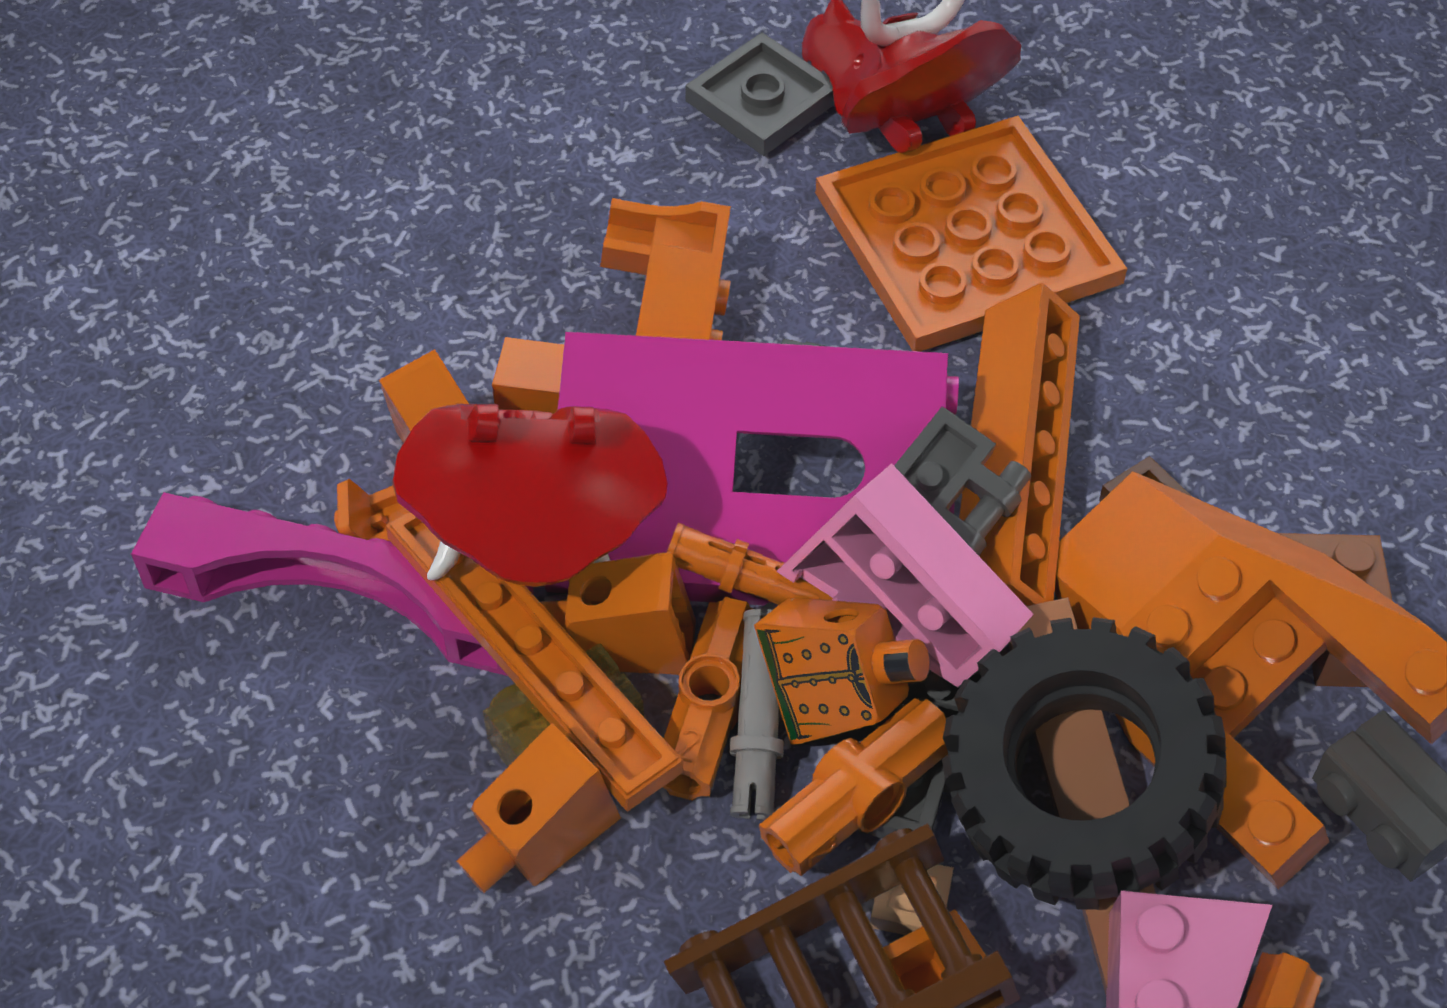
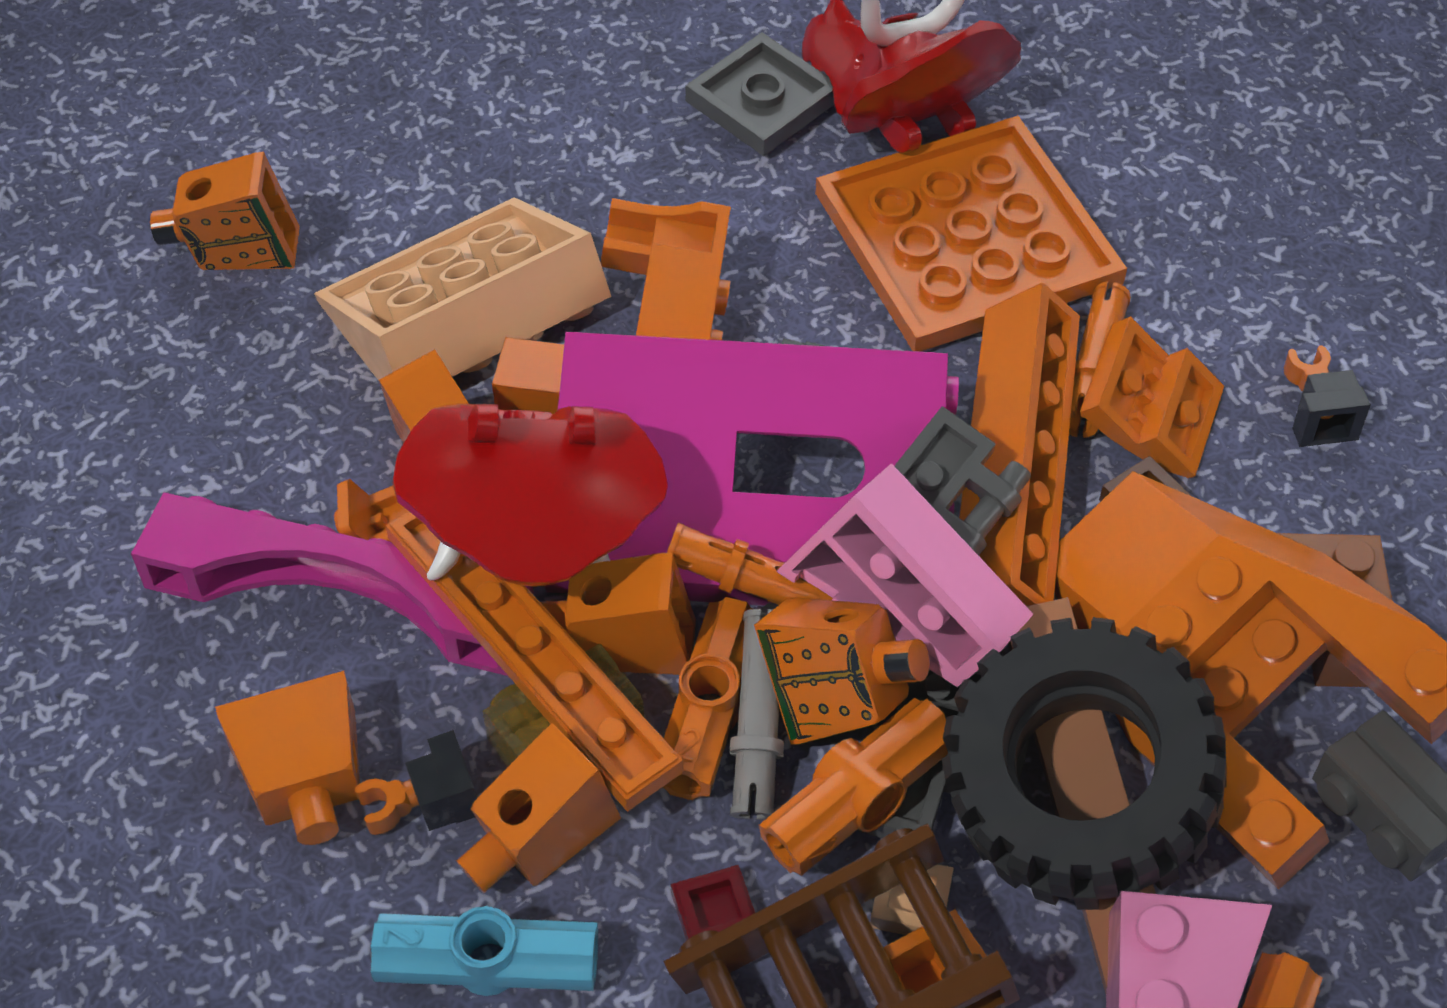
none -> orange torso [150,151,300,270]
none -> orange torso [215,671,360,845]
none -> light nougat slope [314,197,612,381]
none -> black piece [355,730,477,835]
none -> medium azure piece [371,906,598,996]
none -> dark red tile [671,865,755,941]
none -> orange pin [1069,282,1131,438]
none -> orange slope [1080,316,1224,478]
none -> black piece [1283,345,1371,447]

